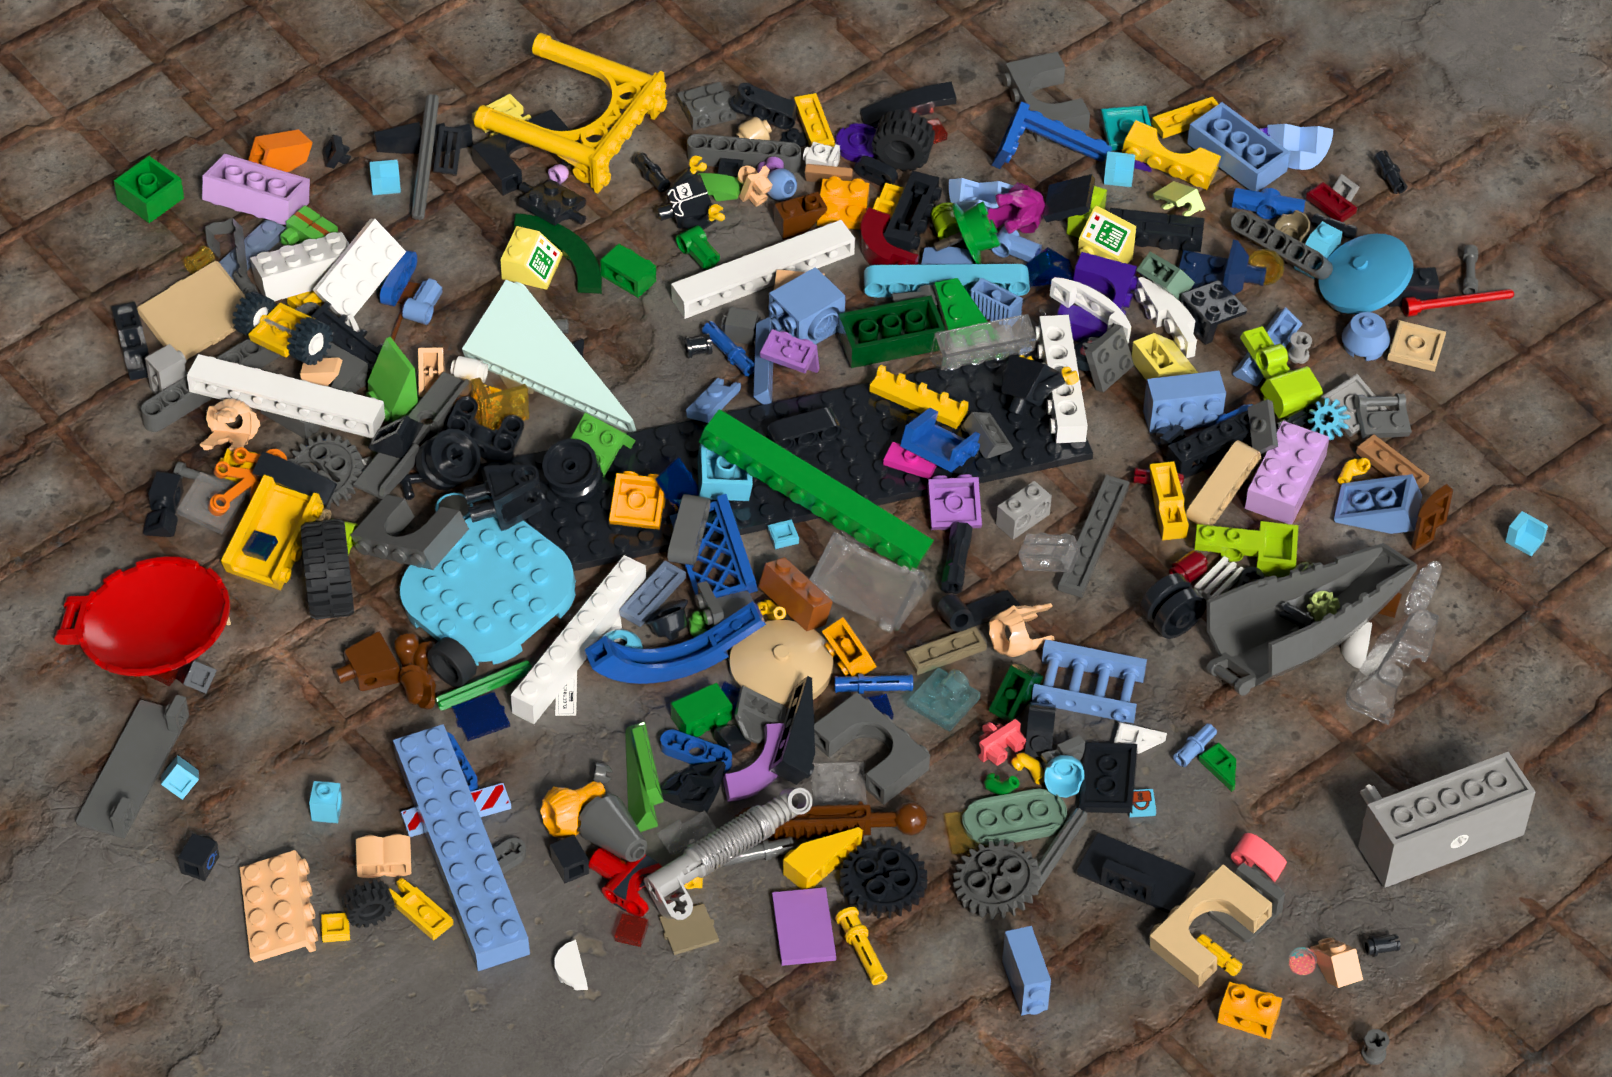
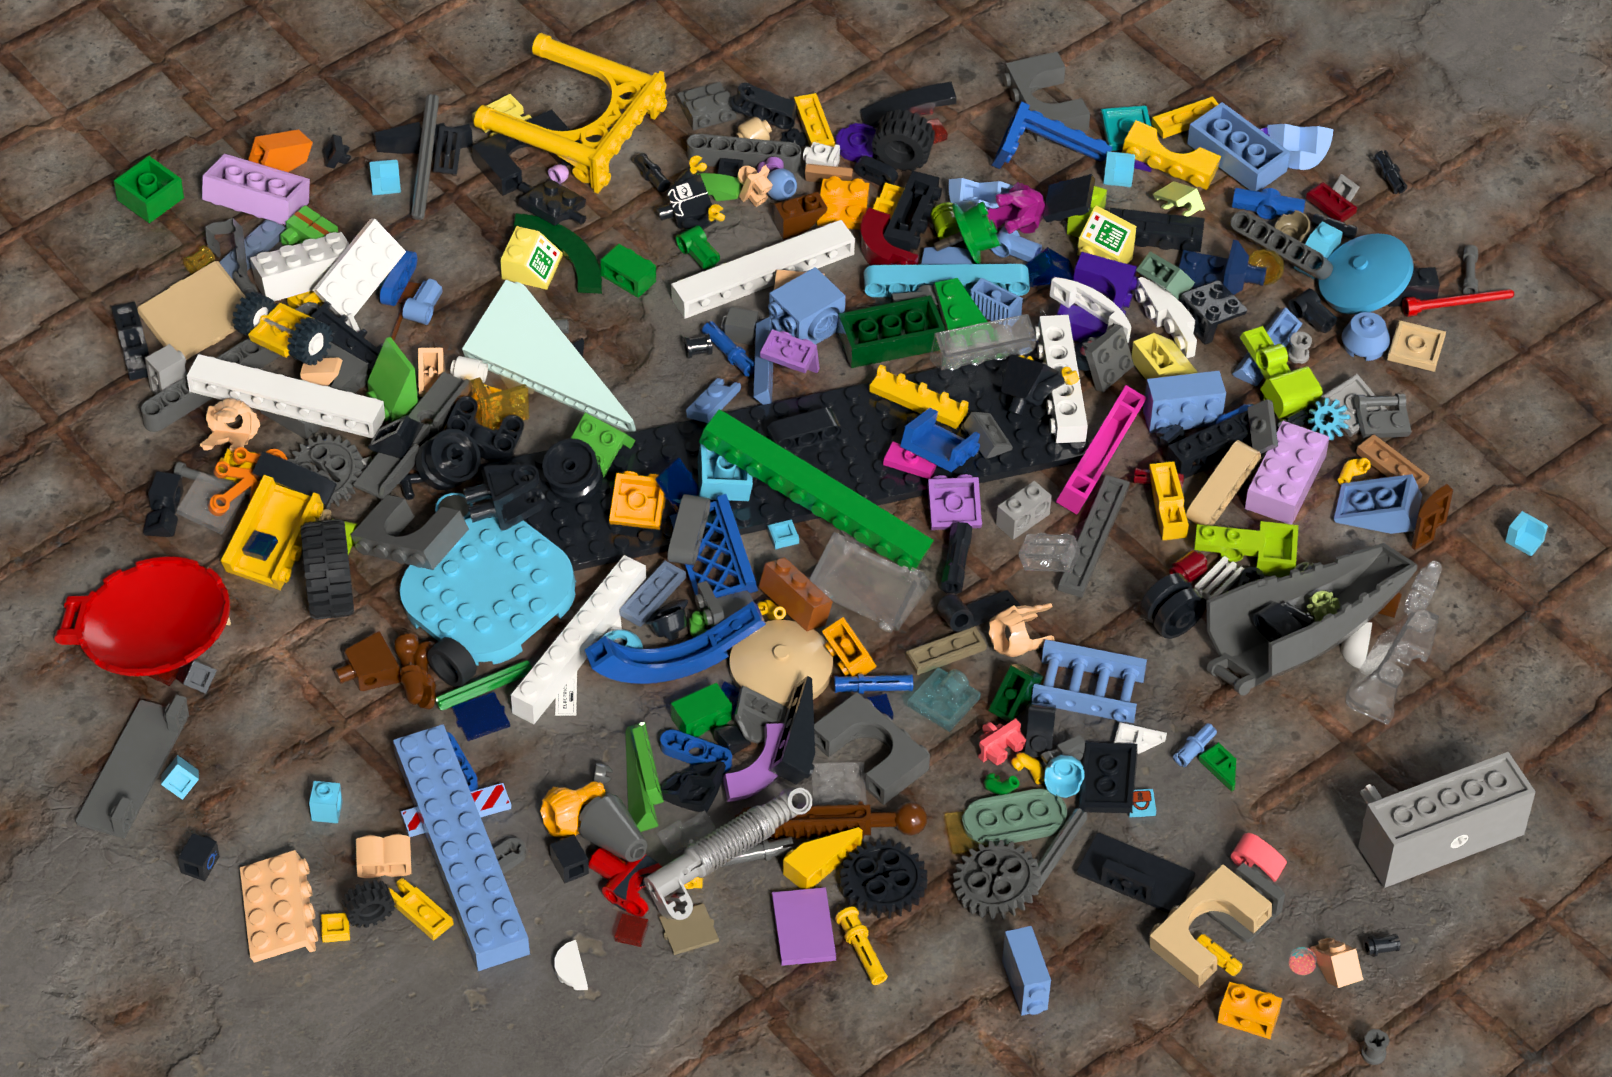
none -> dark pink arch [1056,385,1147,514]
none -> black beam [1253,602,1303,642]
none -> black piece [1288,288,1337,333]

